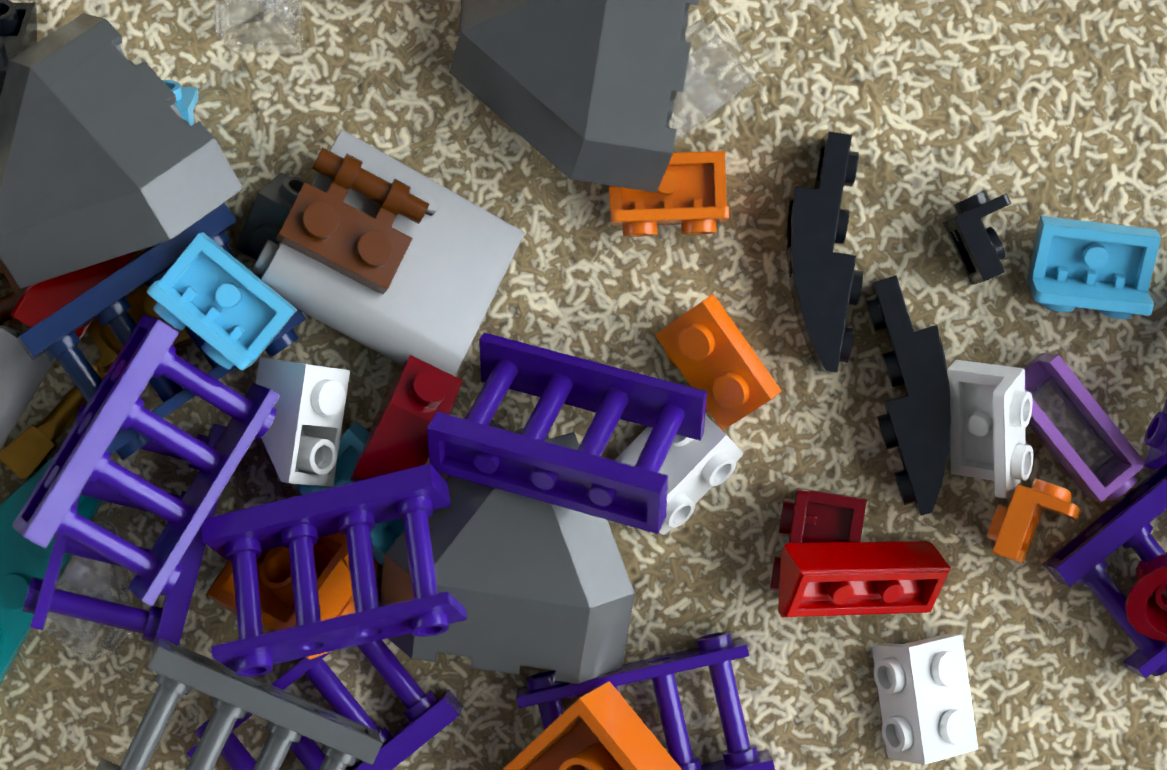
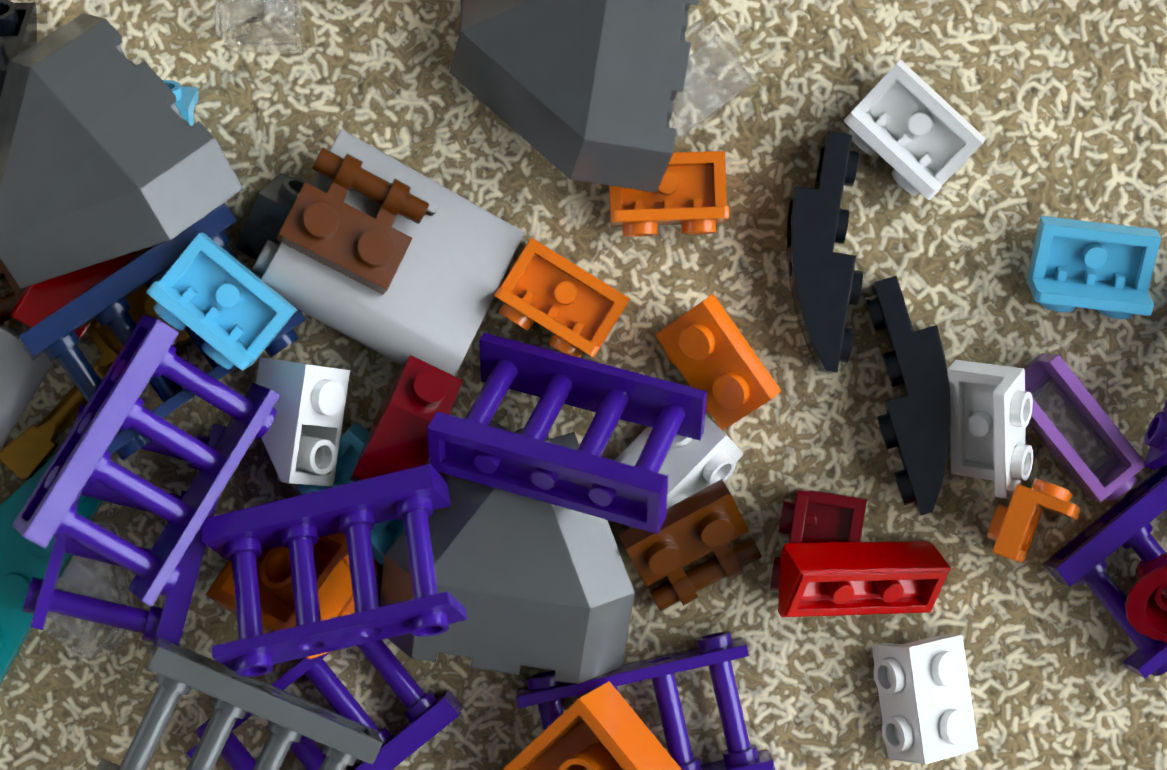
black bracket [943,190,1011,285] -> none
none -> orange bracket [493,237,630,359]
none -> reddish brown plate [618,479,762,612]
none -> white bracket [844,59,986,200]

